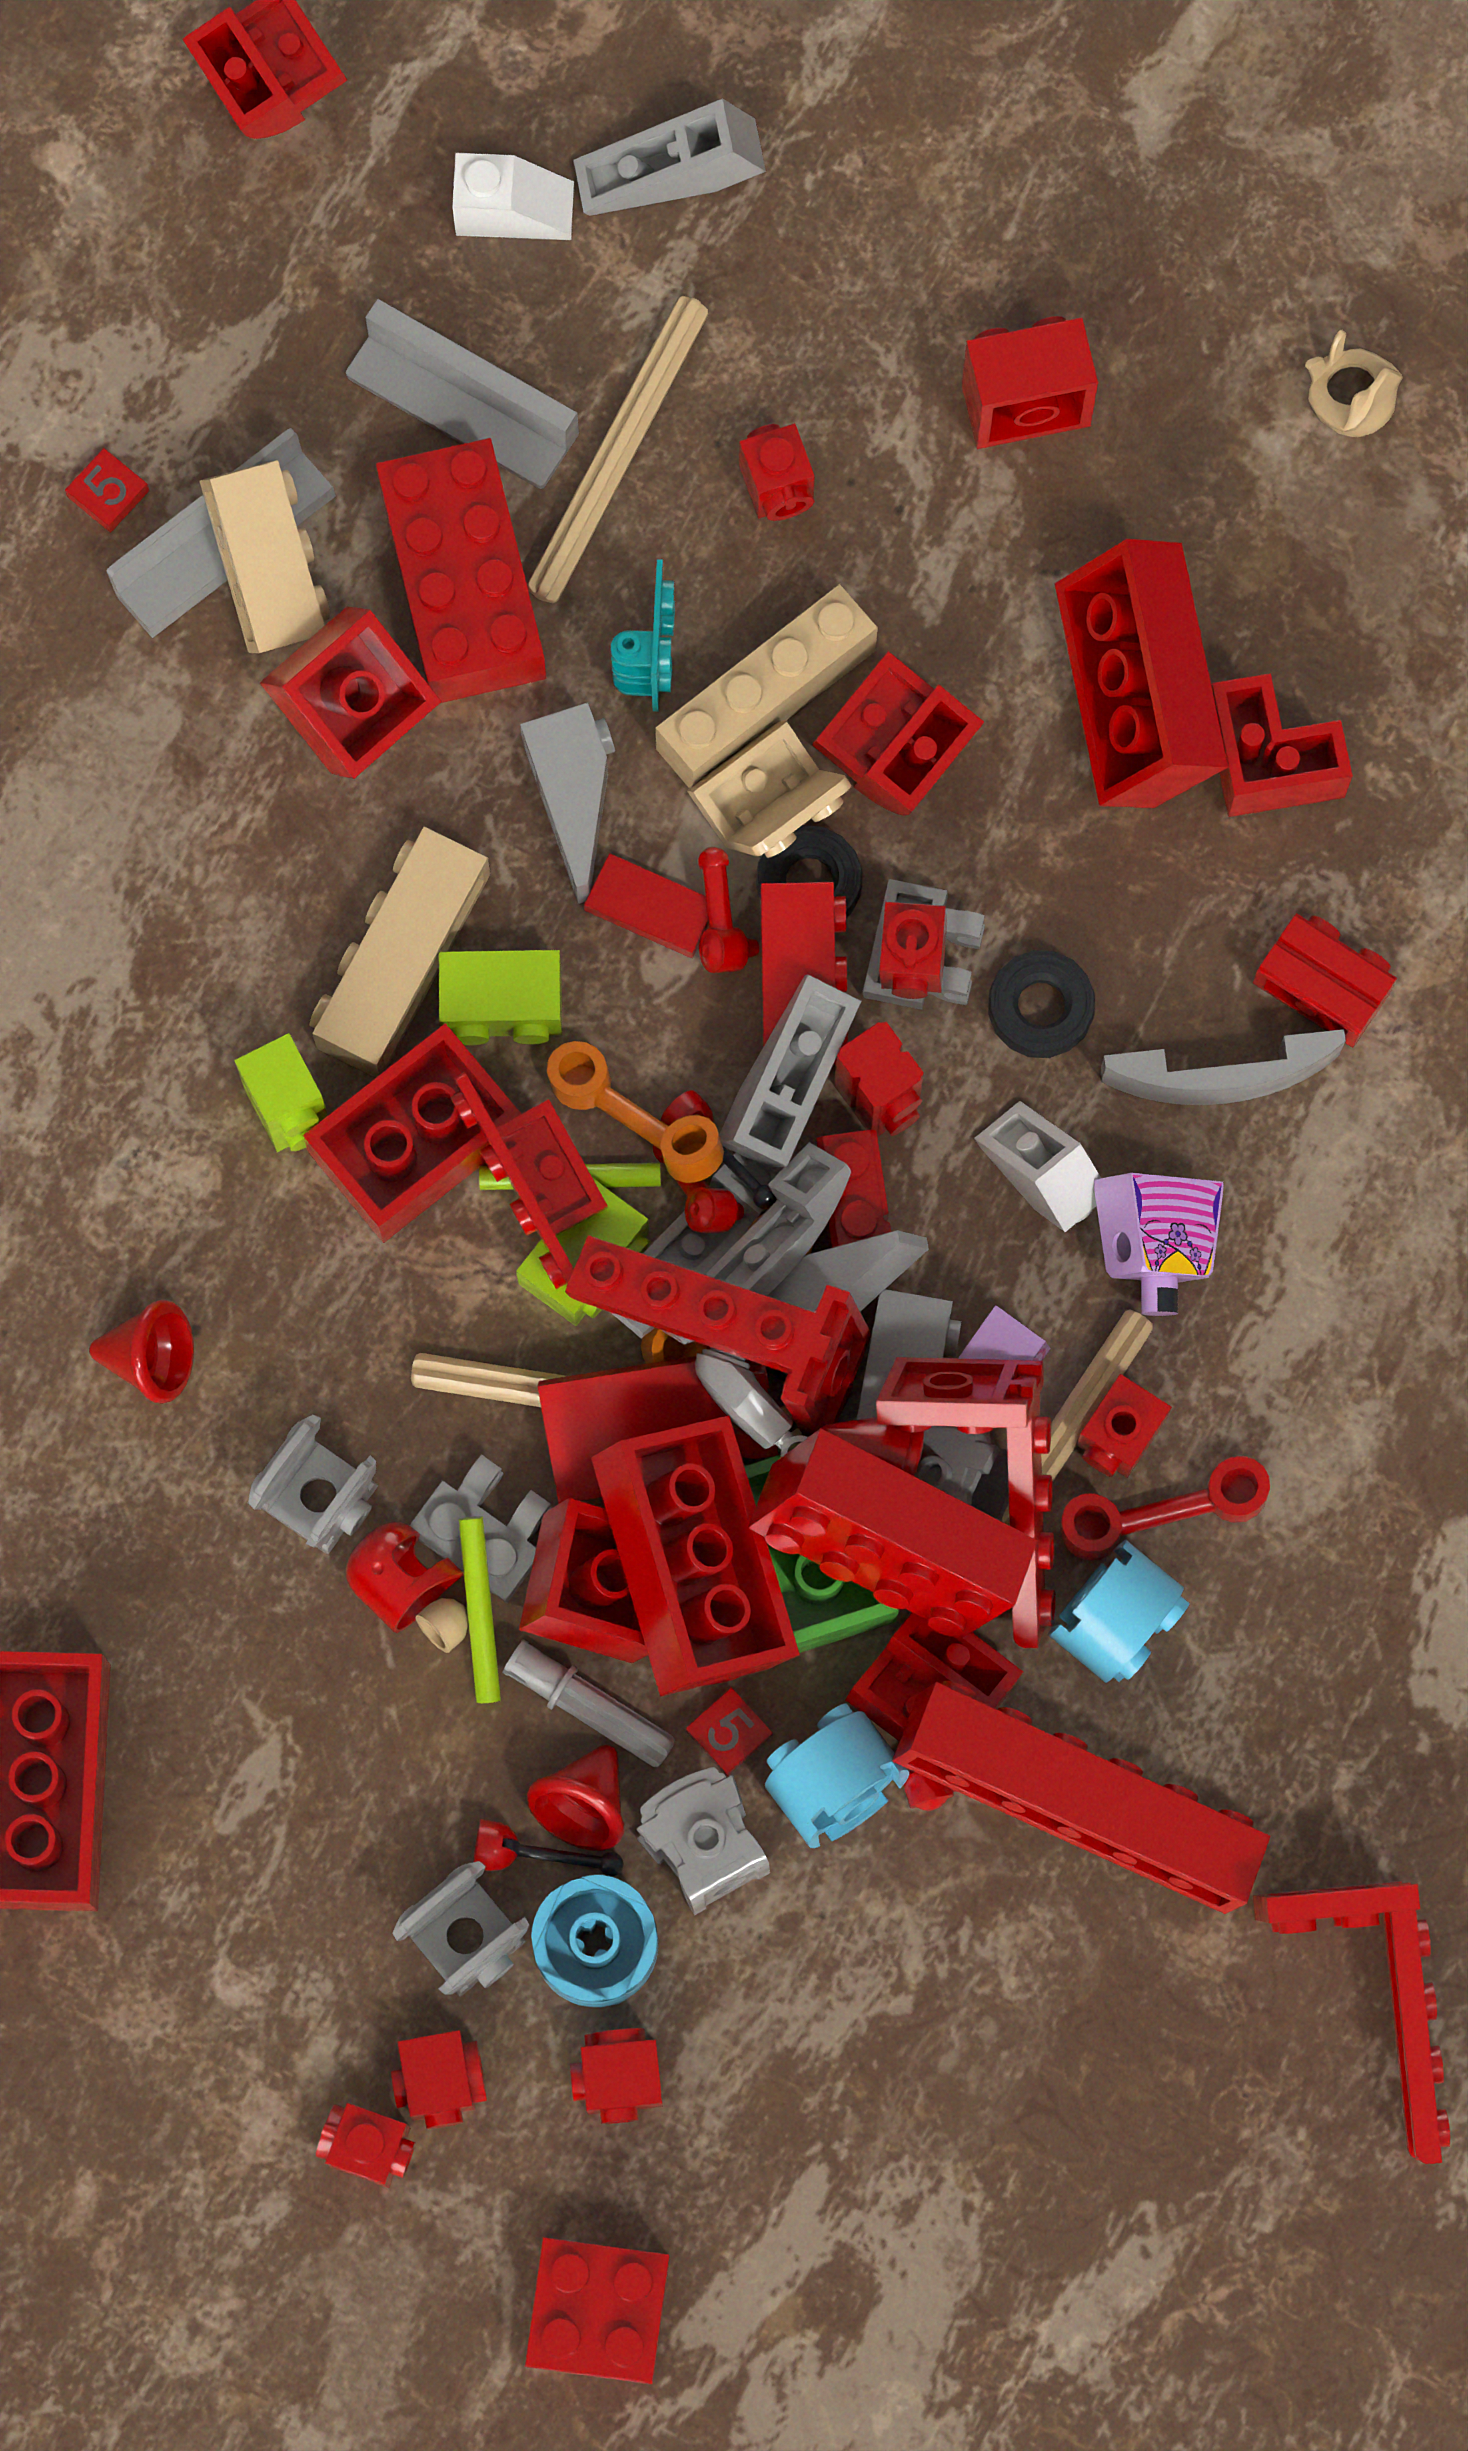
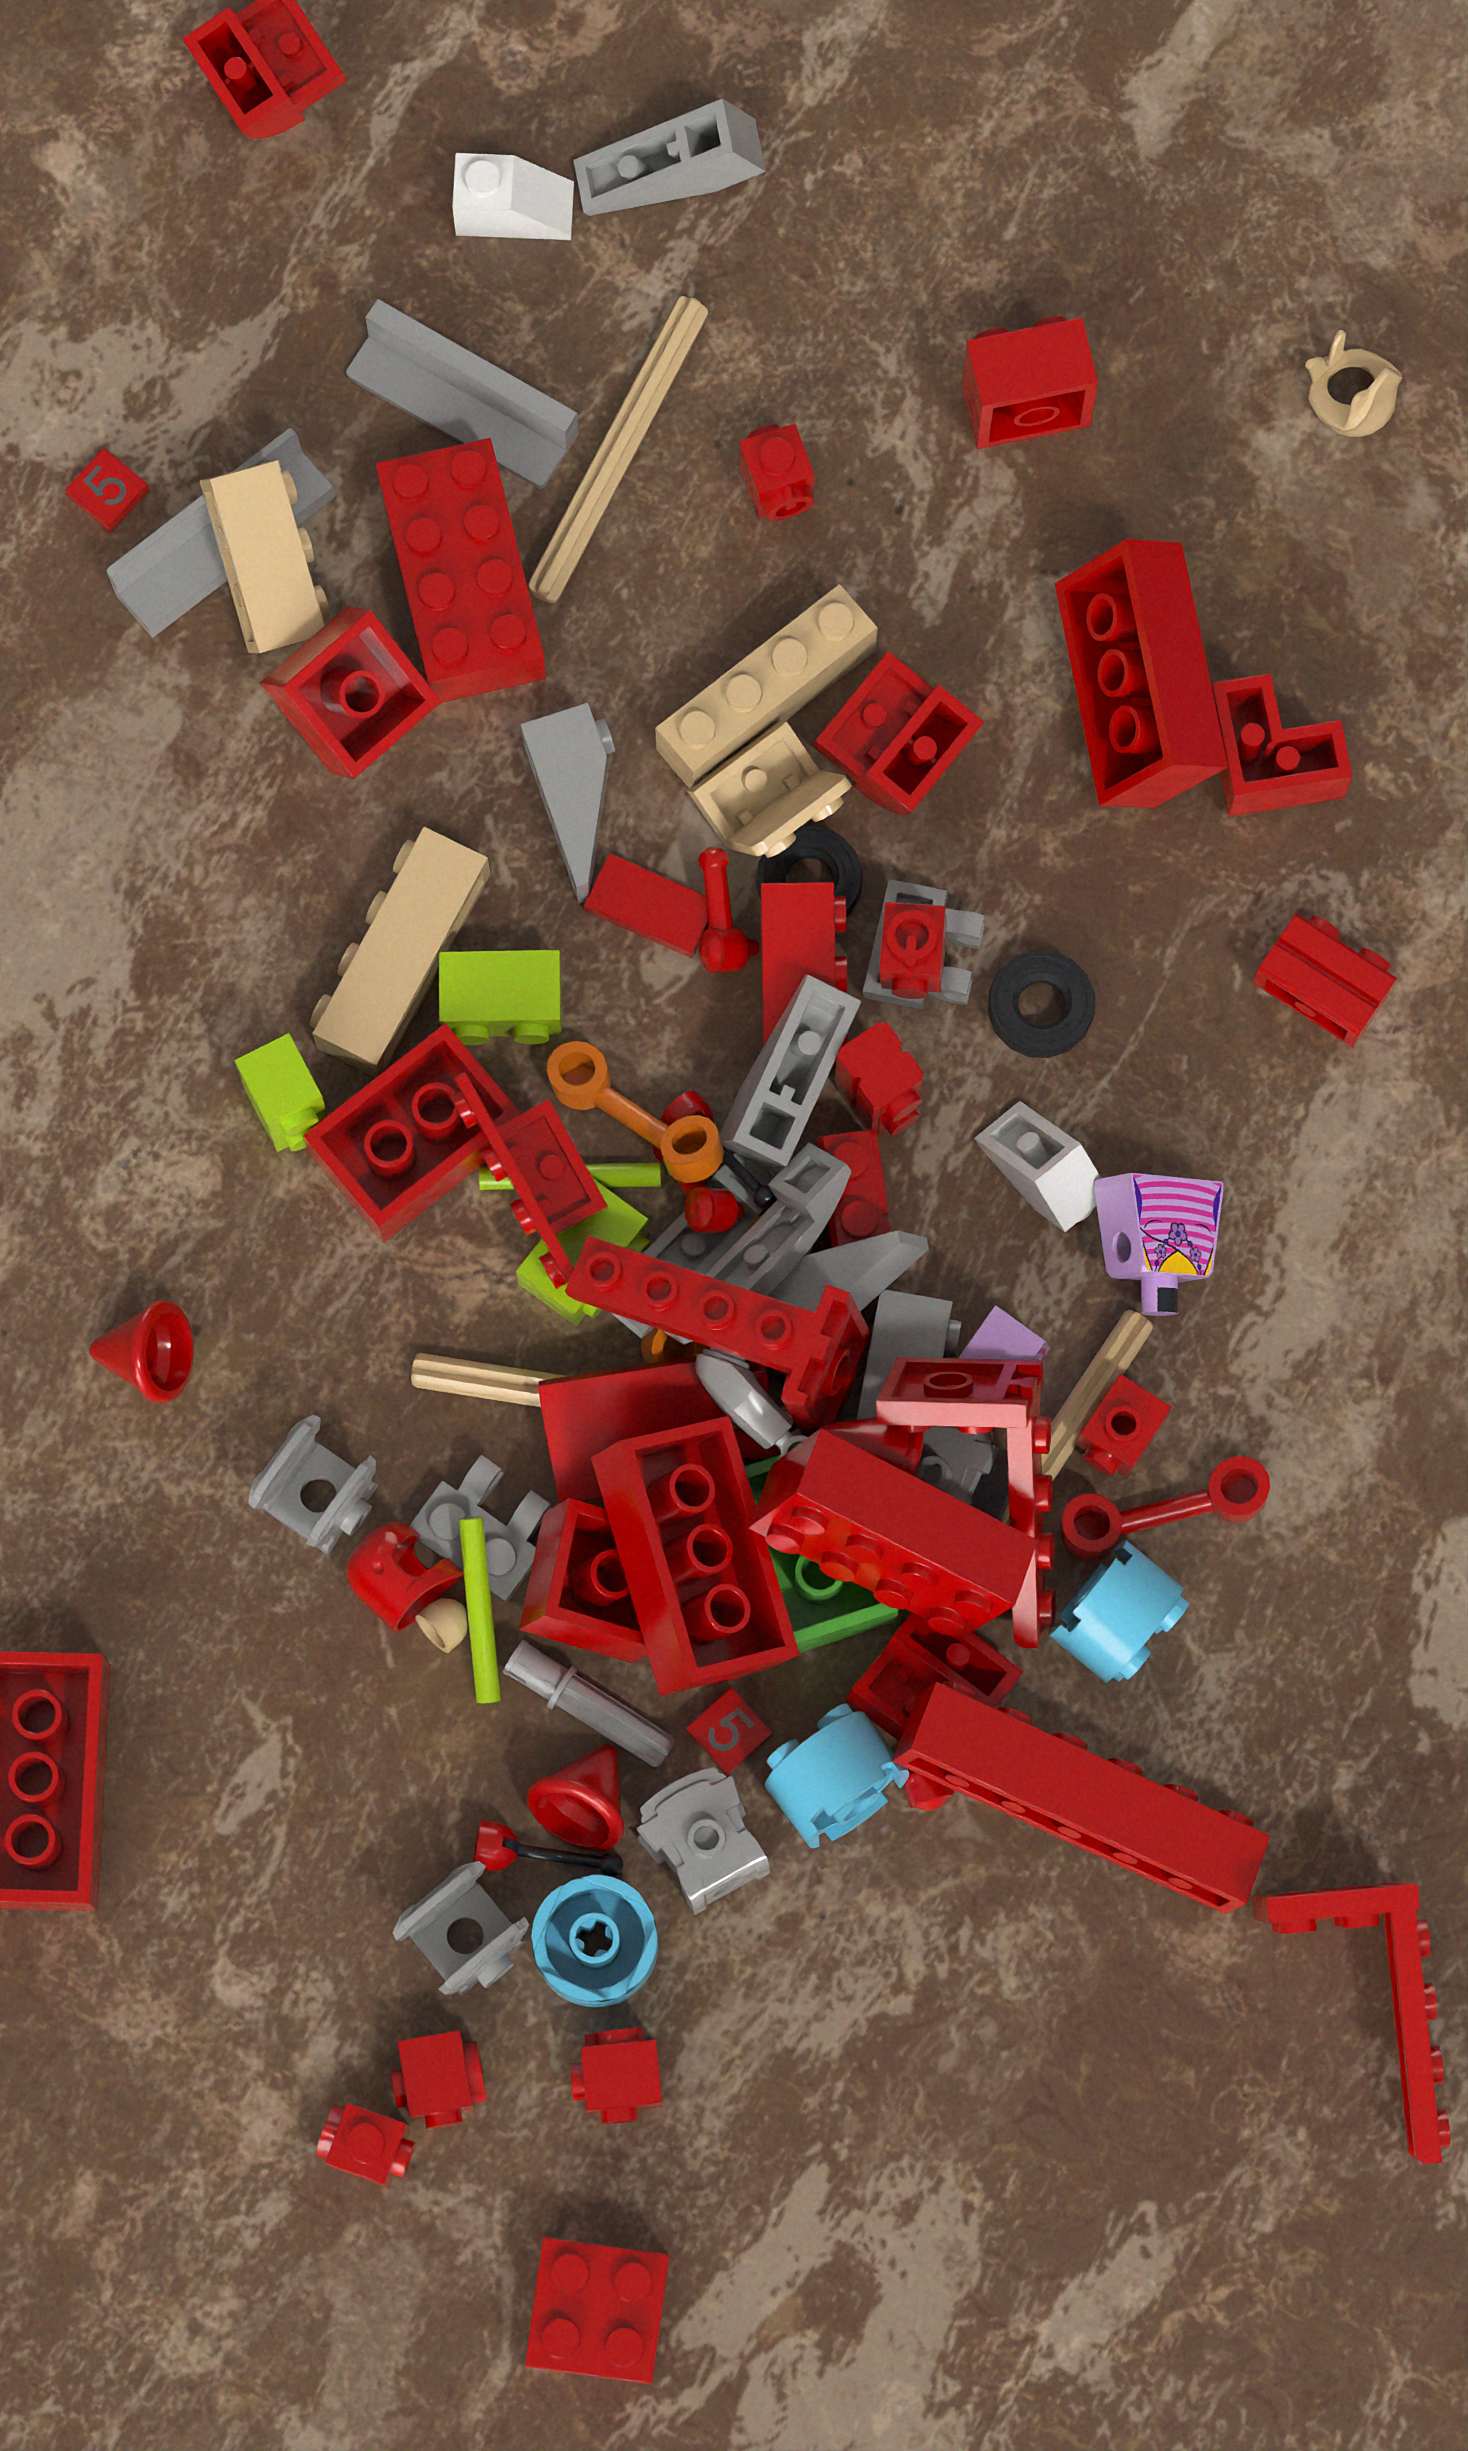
teal hinge [611,559,675,712] -> none
light grey slope [1100,1029,1346,1105] -> none

